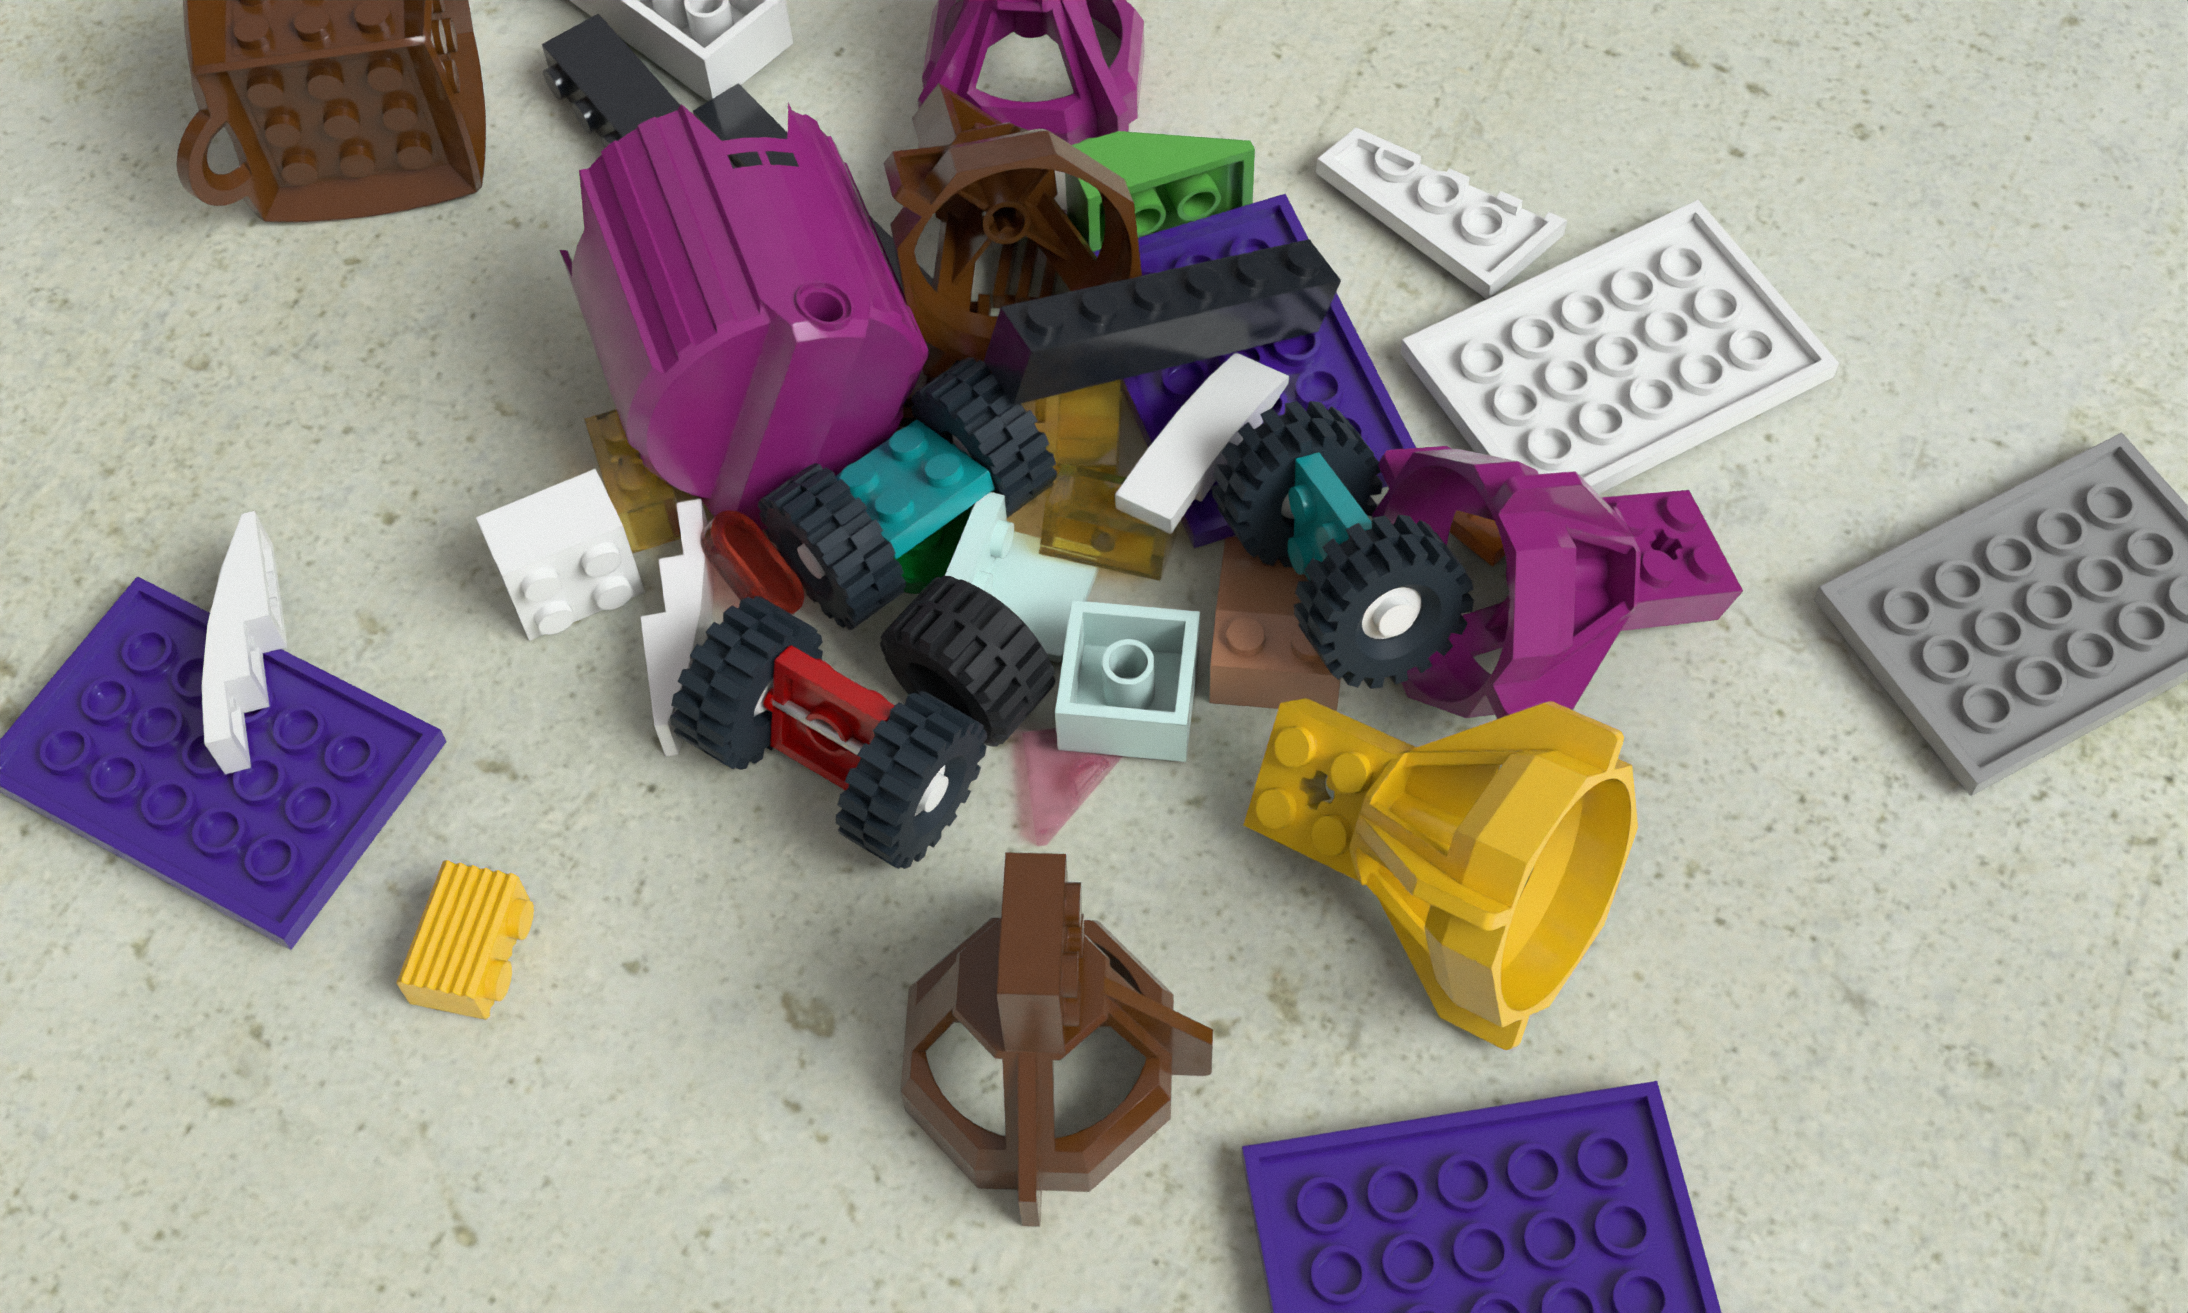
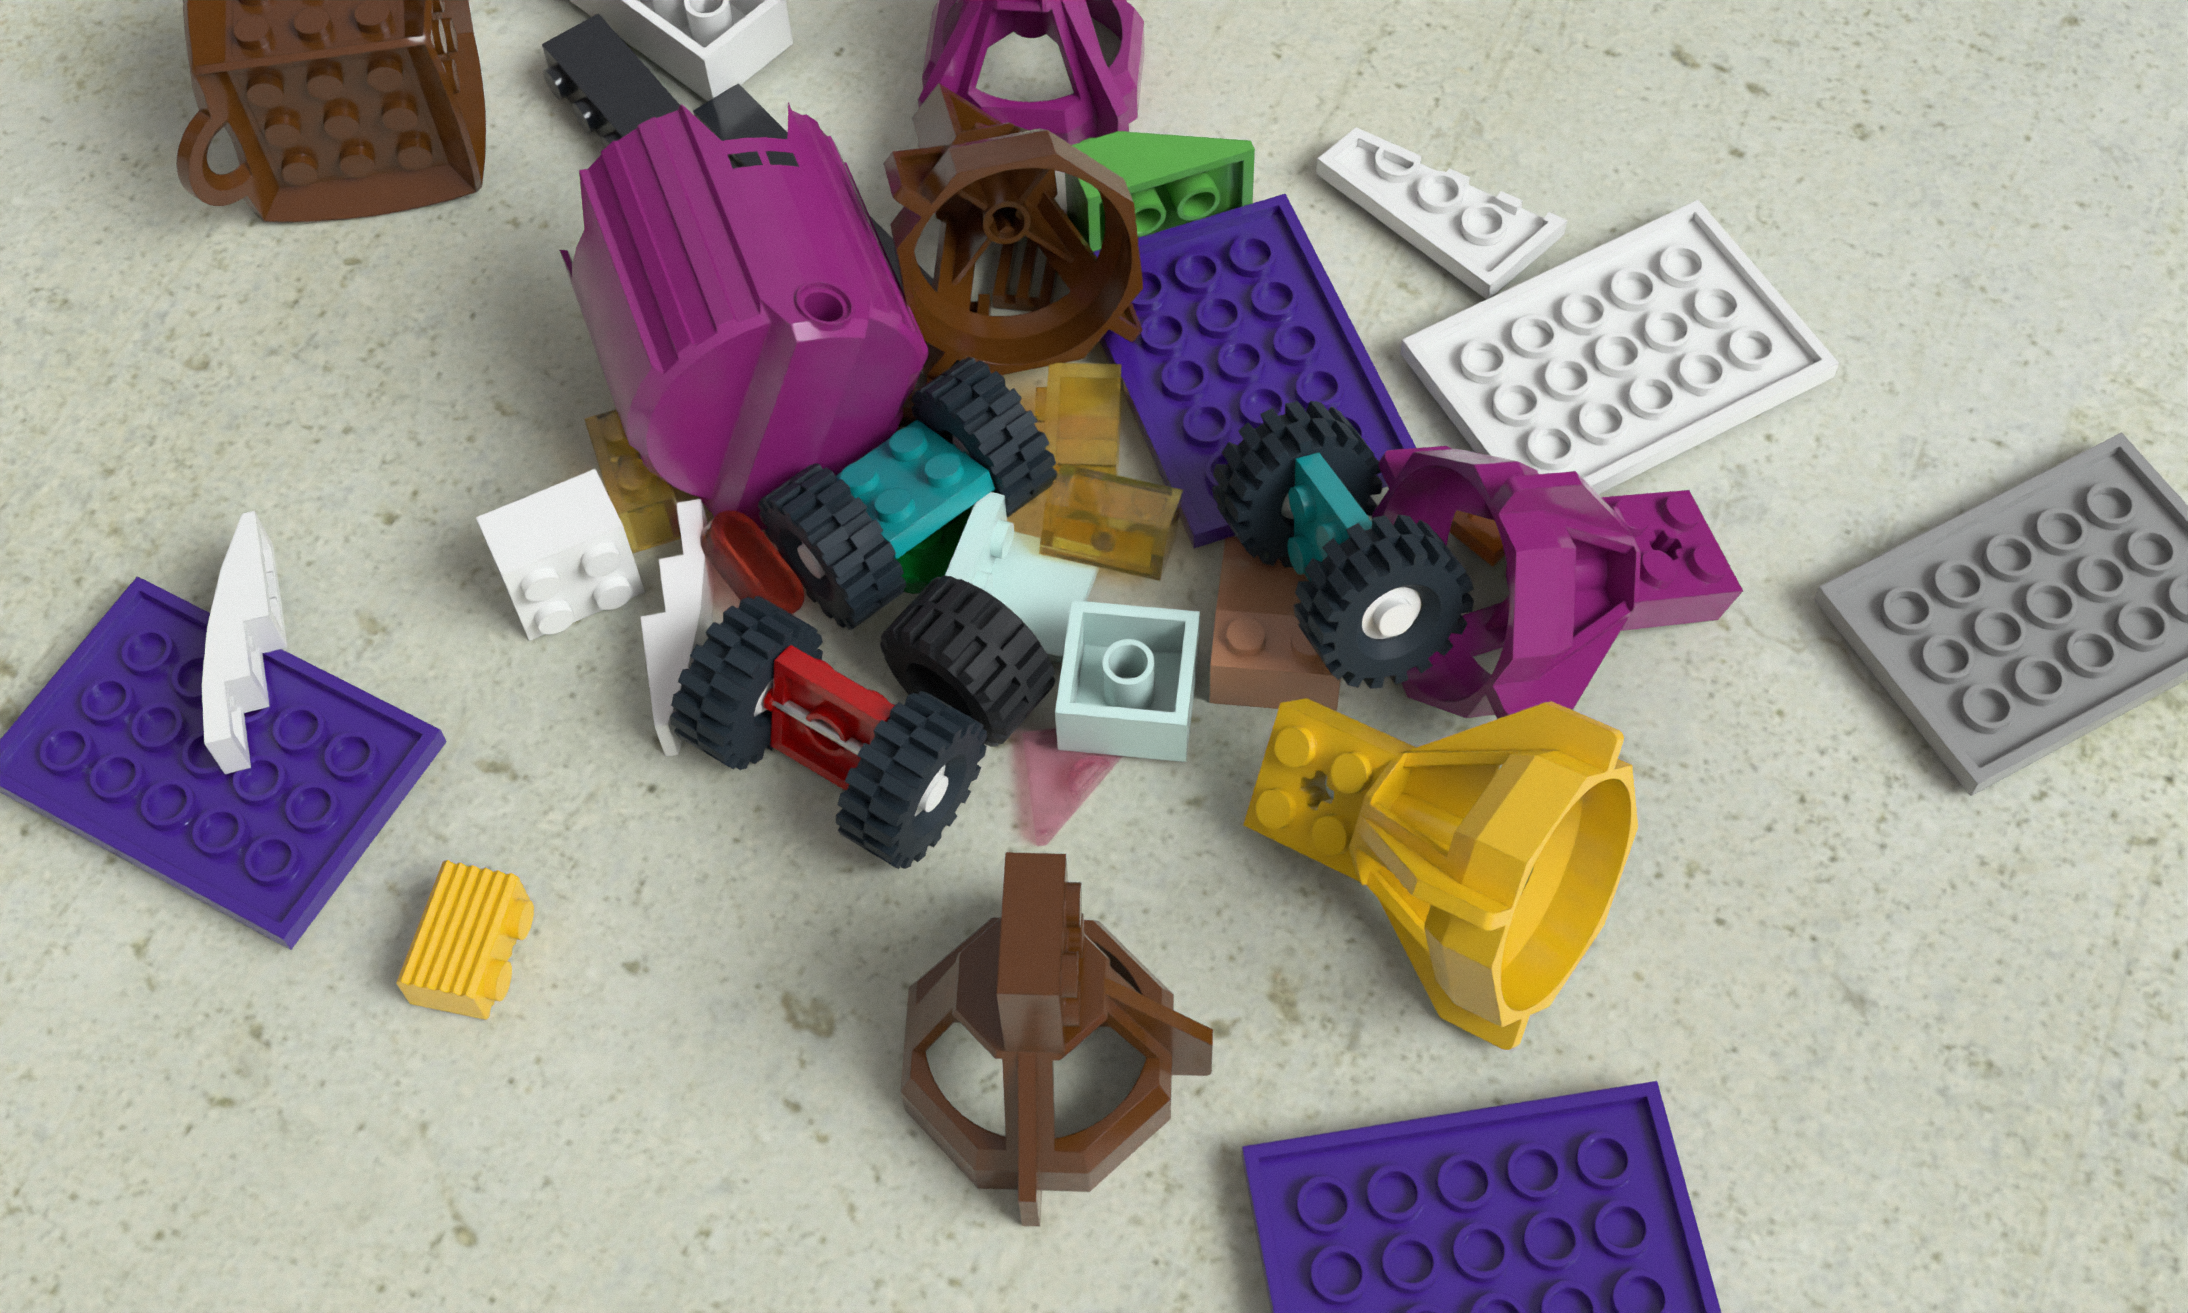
black brick [984,239,1341,405] -> none
white slope [1115,352,1289,534] -> none

